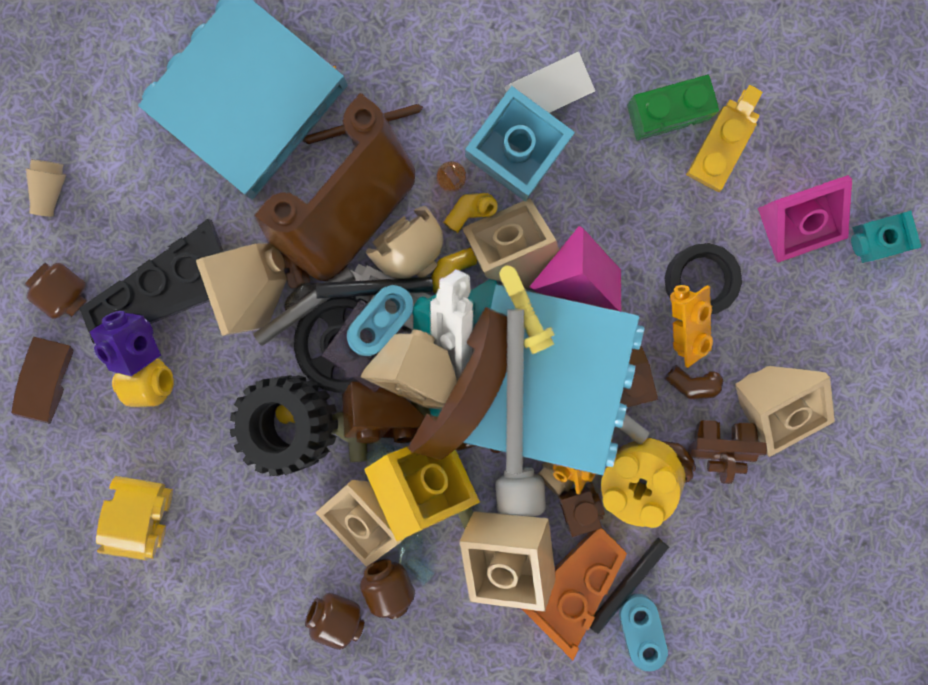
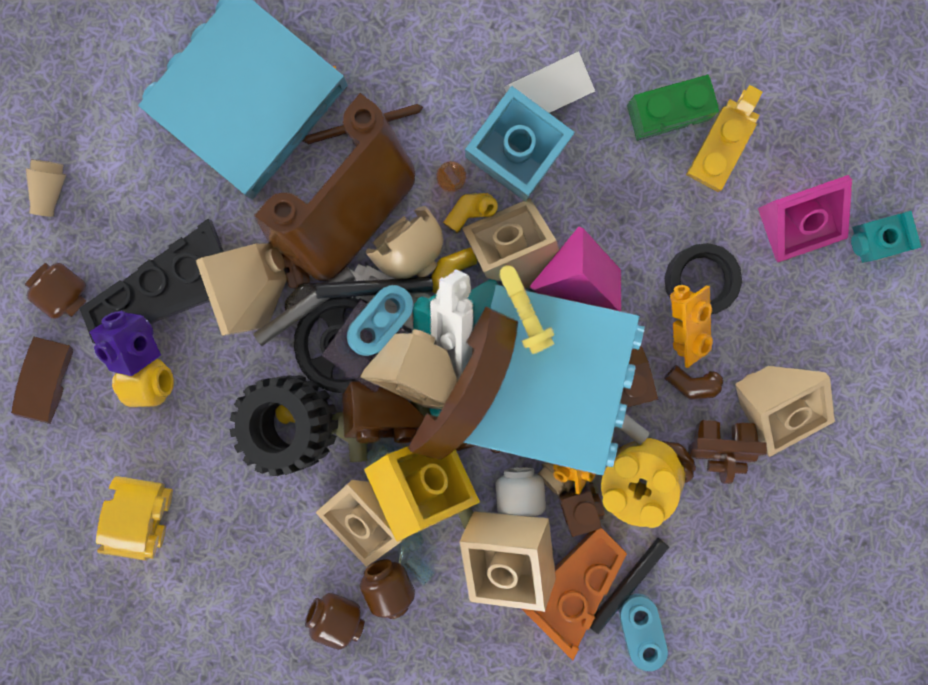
light grey bar [506,309,524,474] -> none

